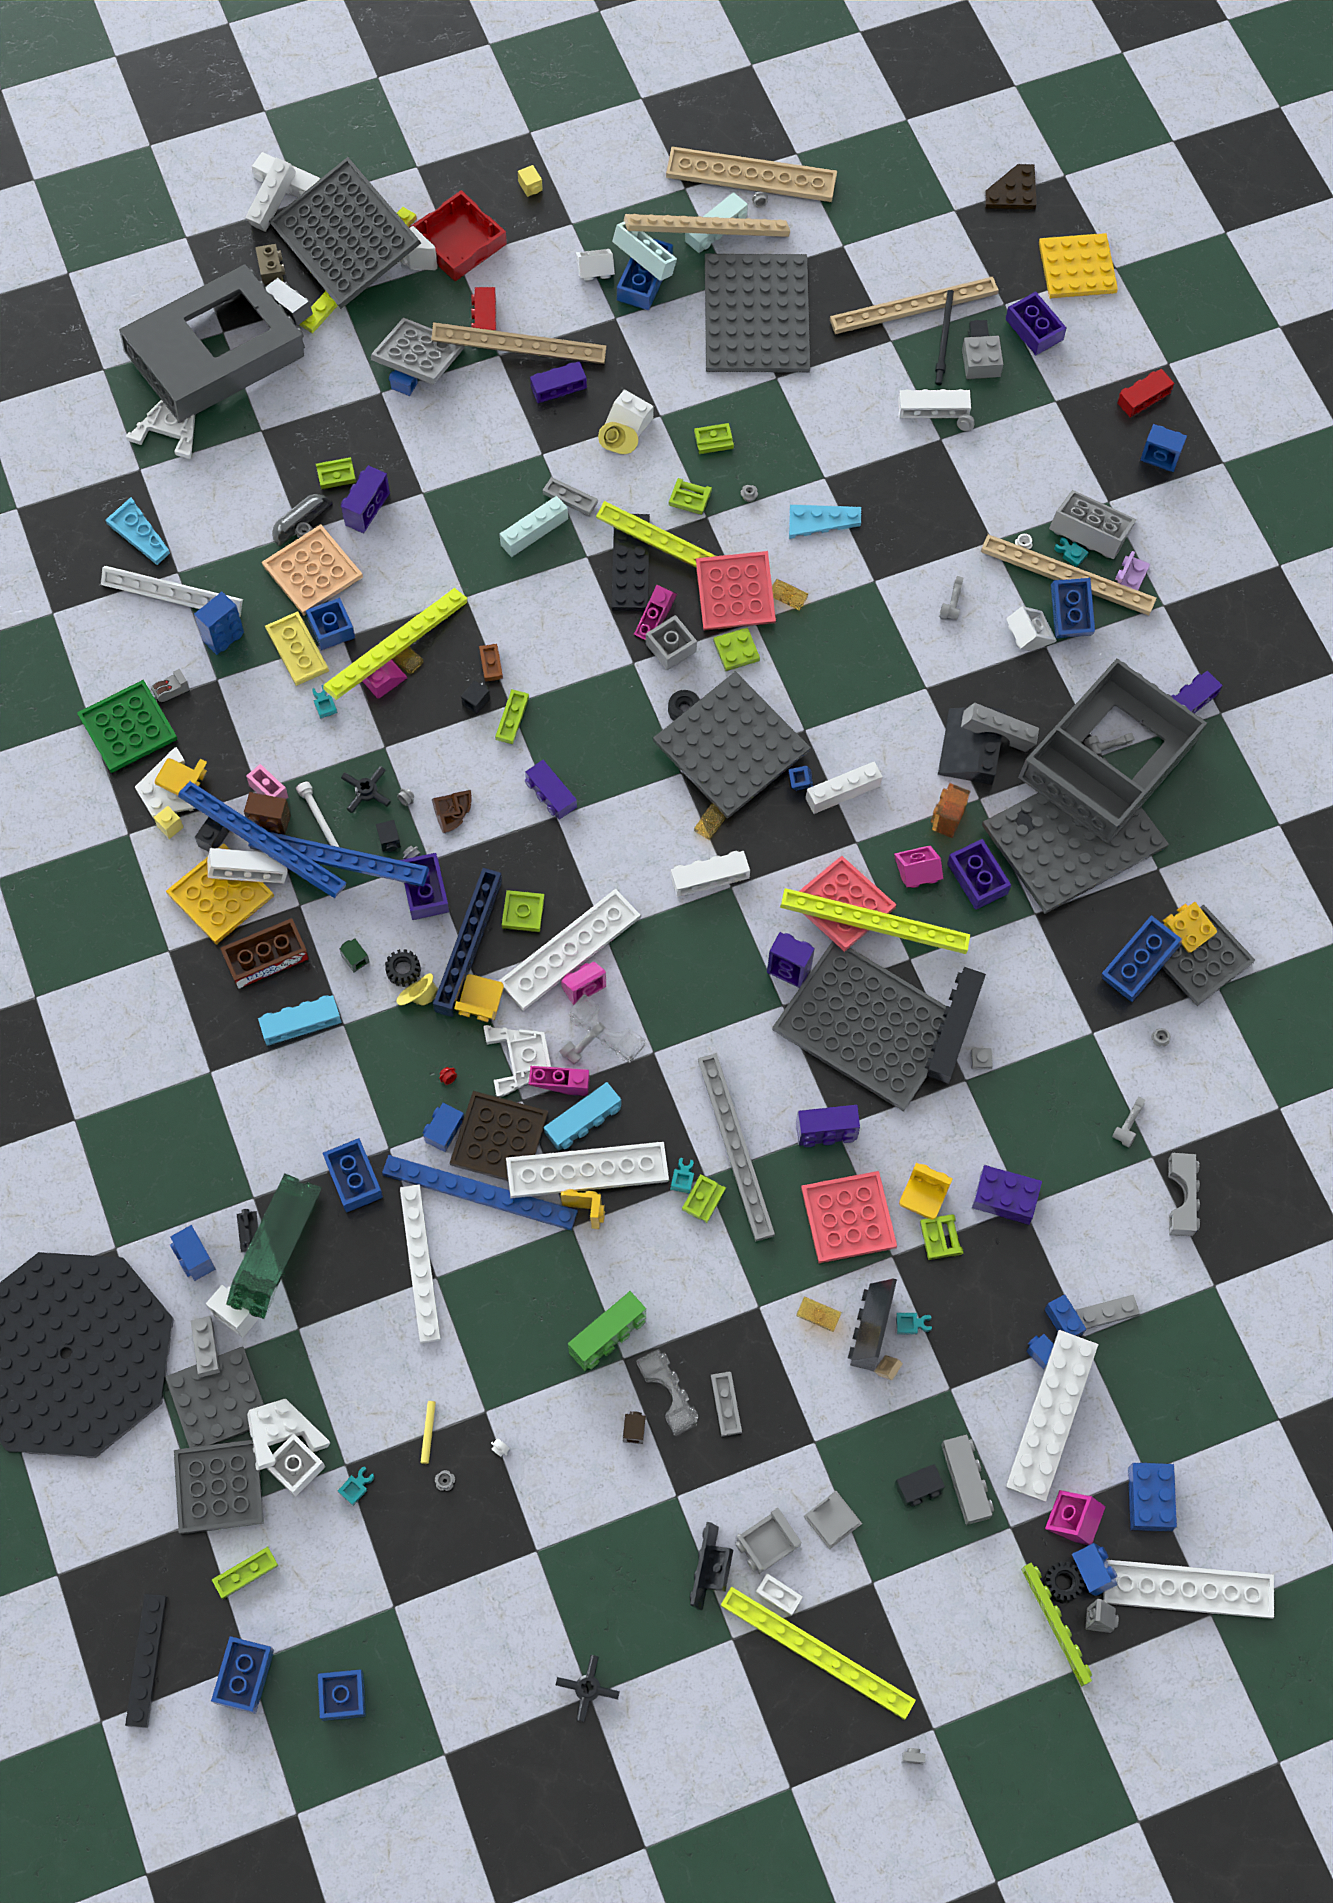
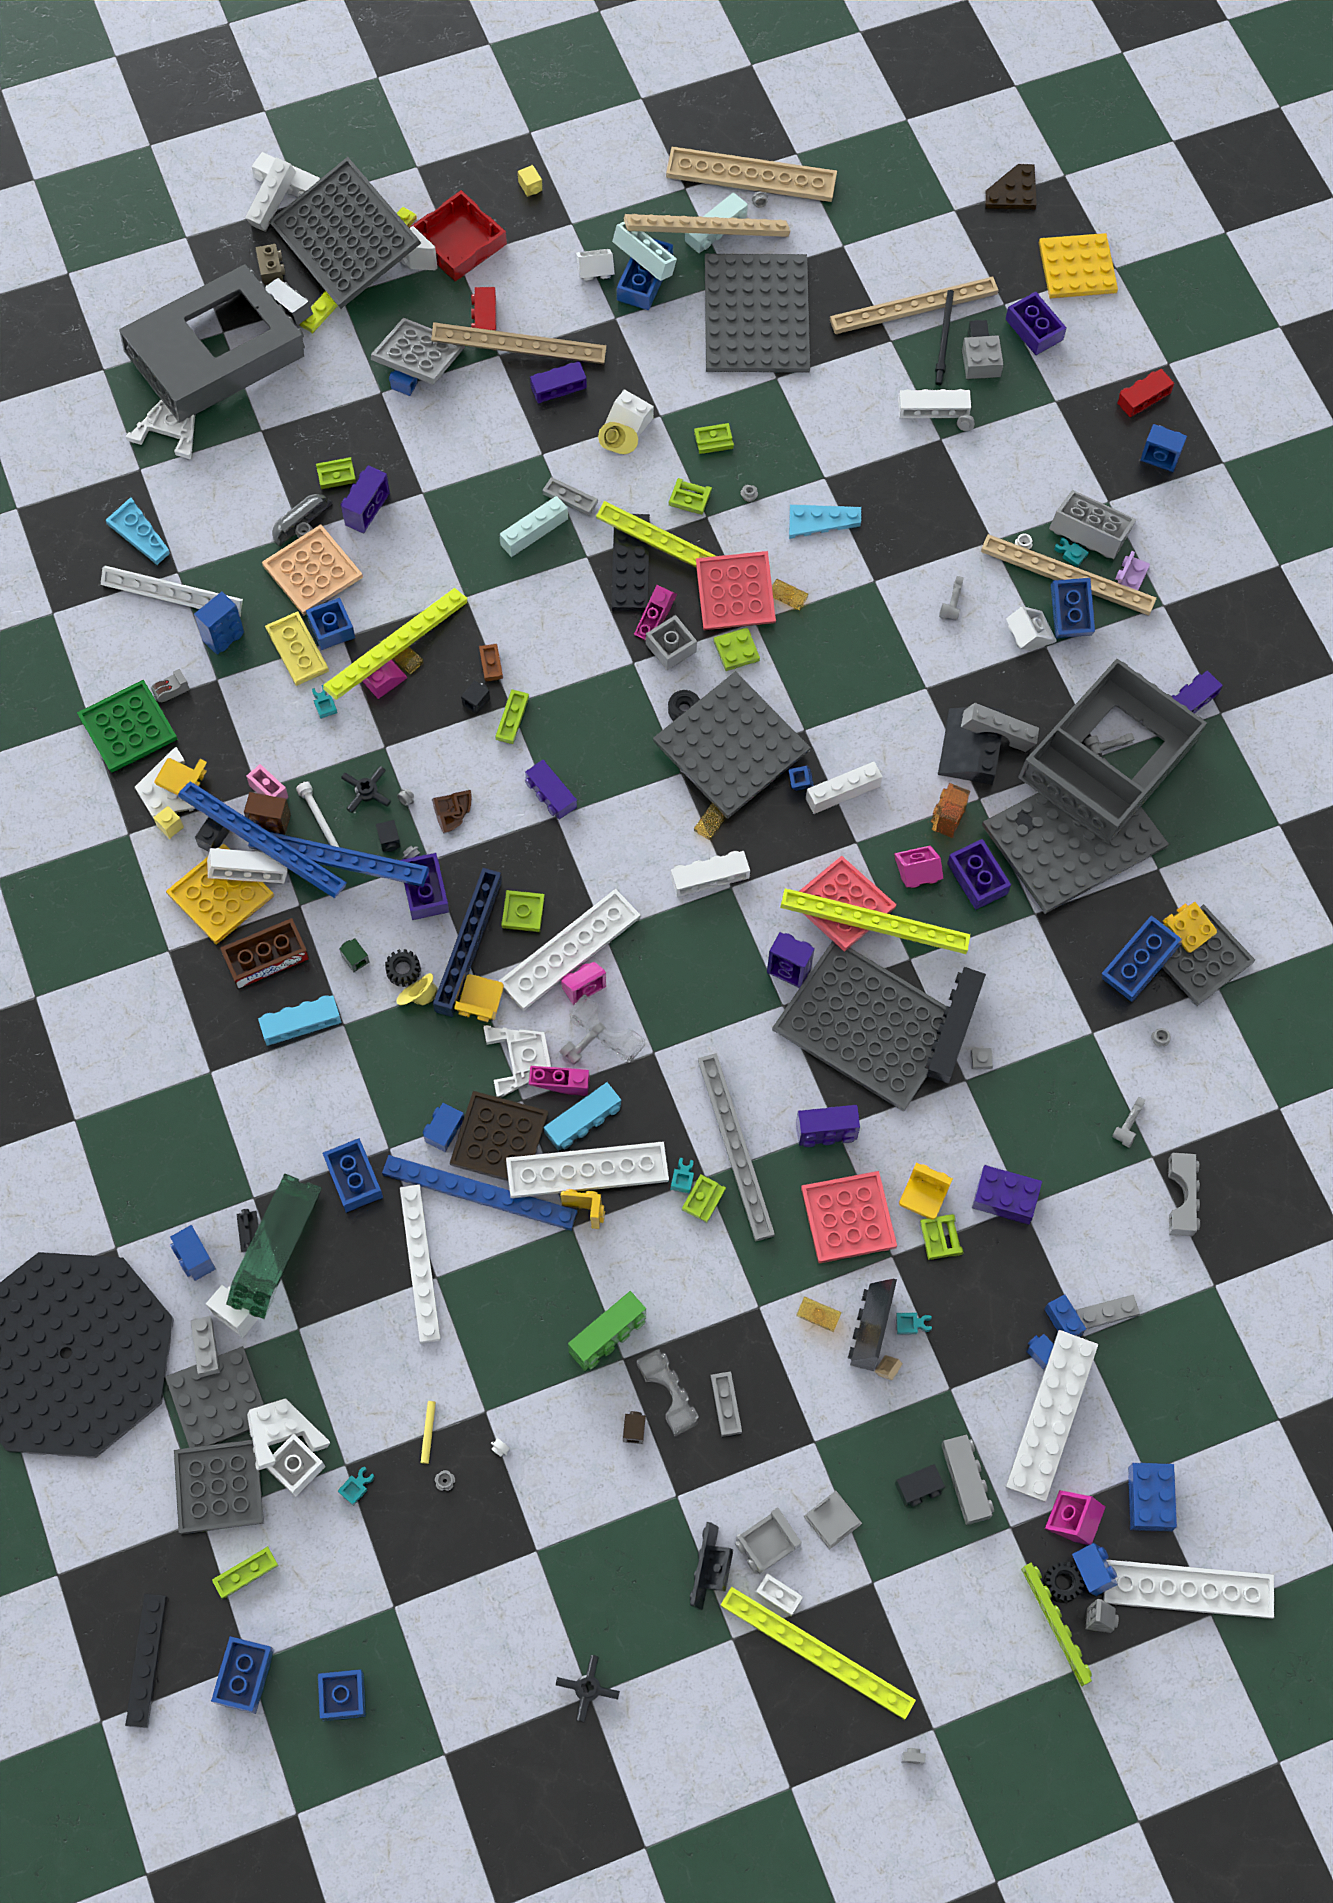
red plate [439,1067,458,1085] -> none

